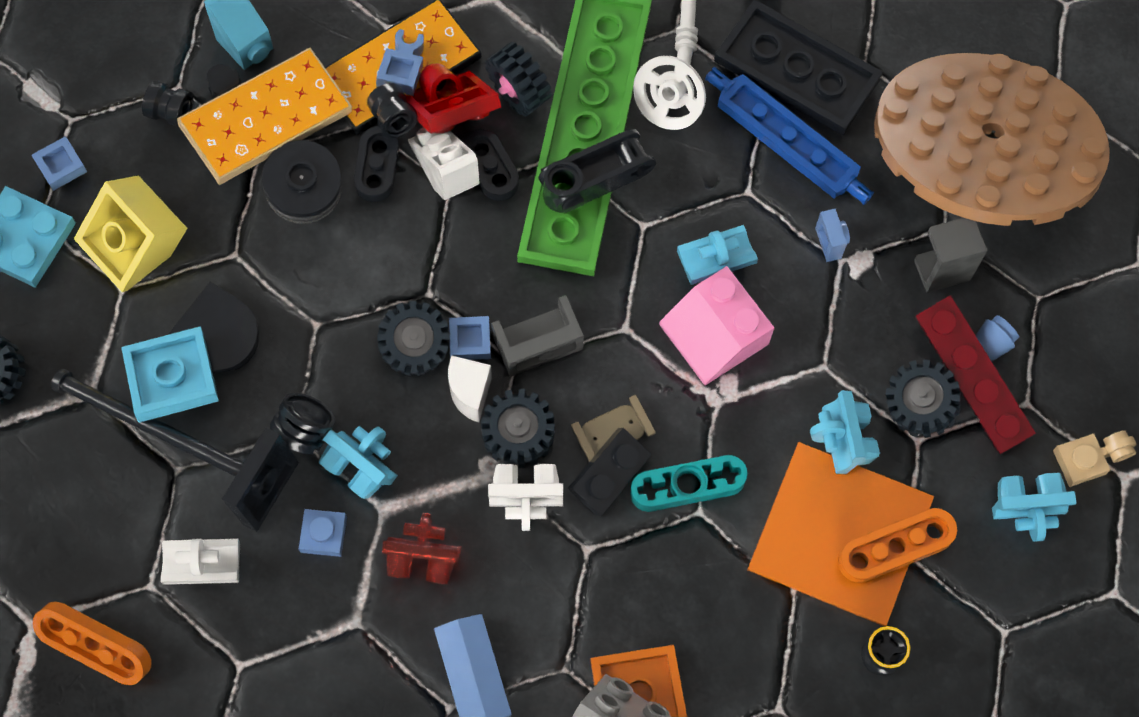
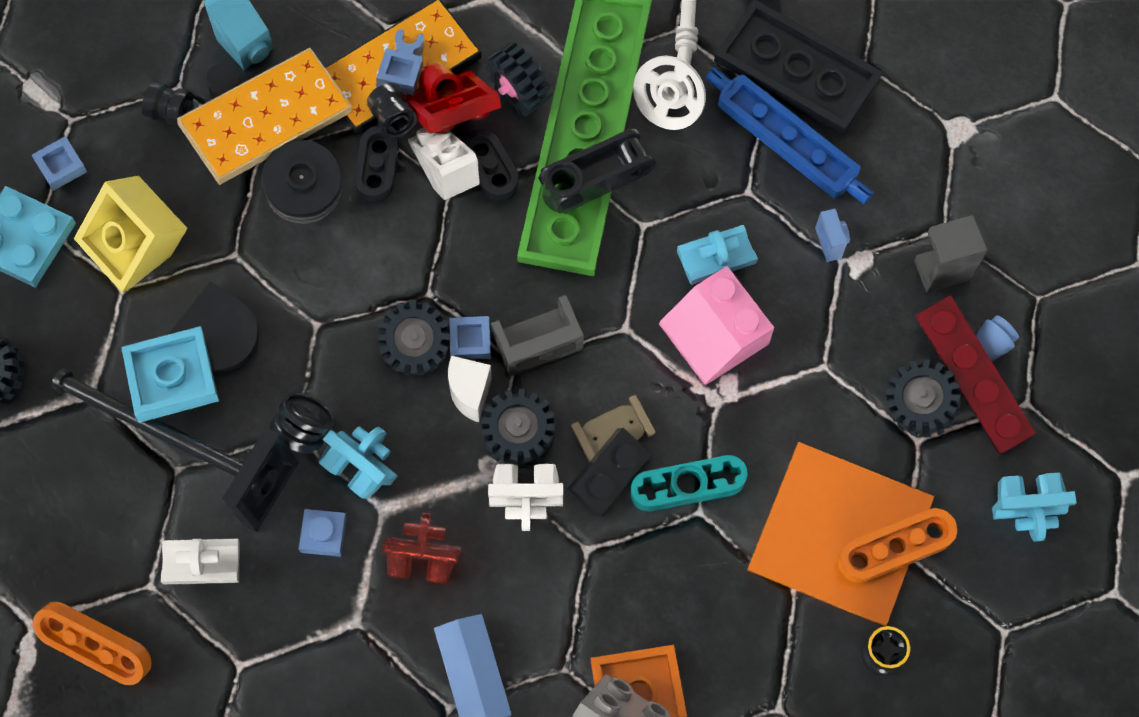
medium azure hips [810,390,880,474] -> none
medium nougat plate [874,53,1110,226] -> none
tan plate [1053,430,1137,487] -> none

